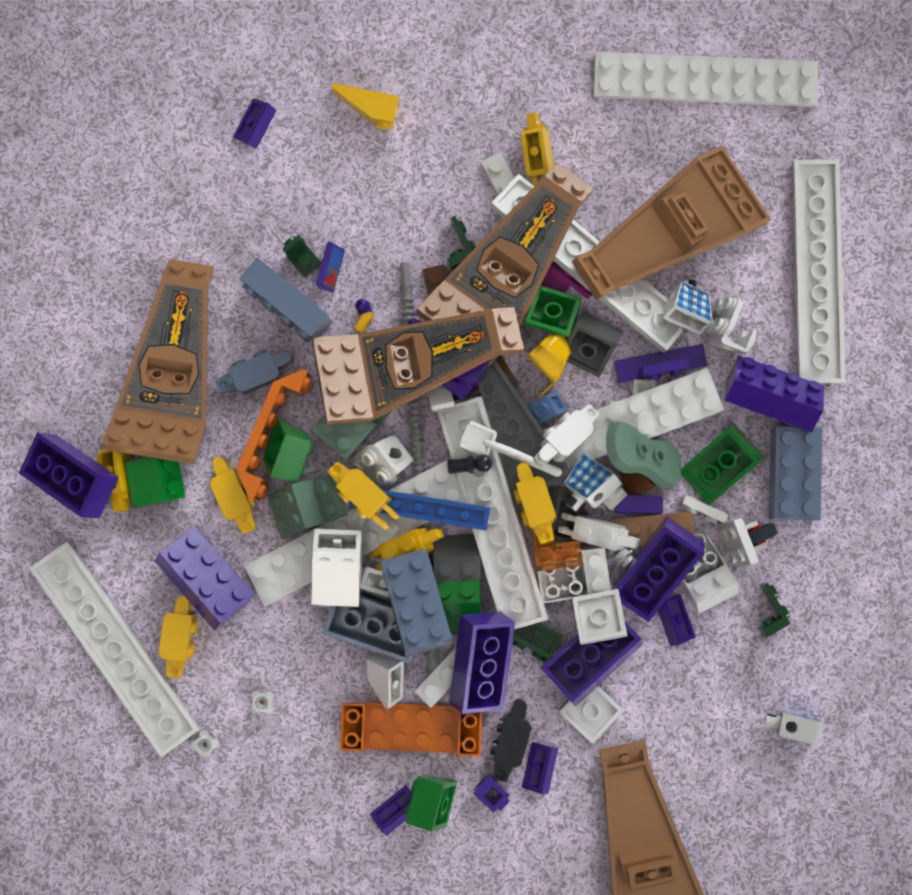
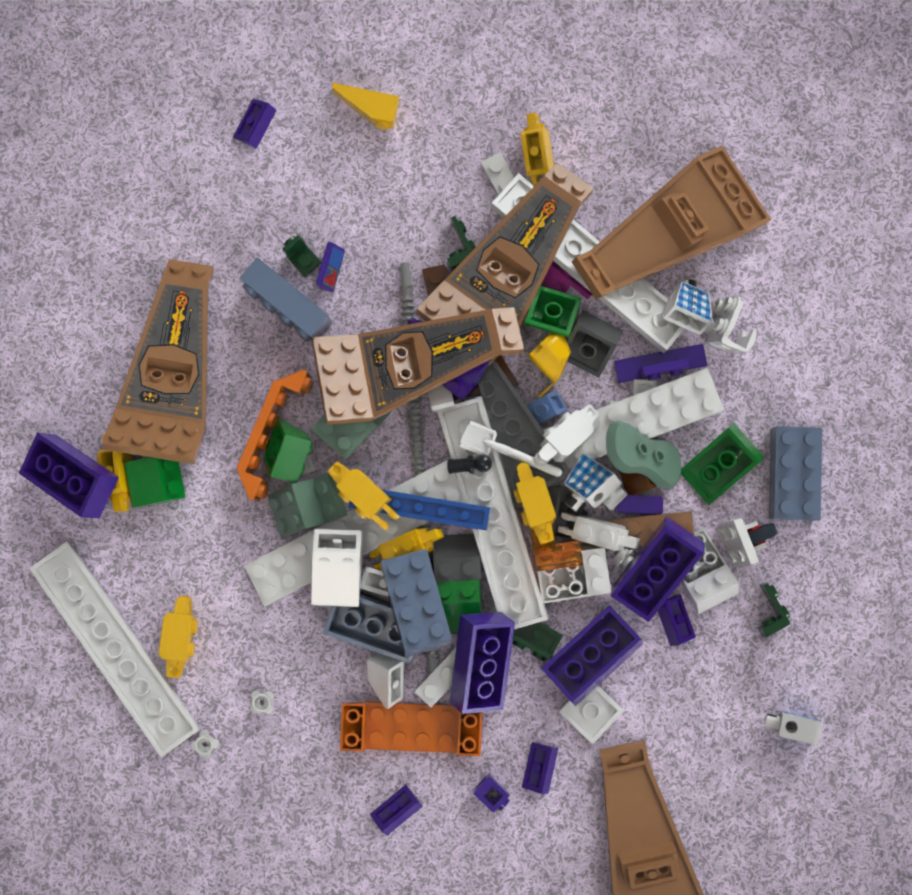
brick [154,525,255,631] -> none
yellow hinge [210,457,257,534] -> none
sand blue hinge [215,350,294,395] -> none
white piece [350,435,414,490] -> none
arm [353,299,374,334] -> none
green slope [405,775,458,832] -> none
black hinge [490,699,532,782] -> none
white plate [572,589,627,645] -> none
white plate [593,52,818,107] -> none
white plate [680,494,728,524] -> none
dark purple brick [725,355,824,432] -> none
white plate [792,159,846,384] -> none

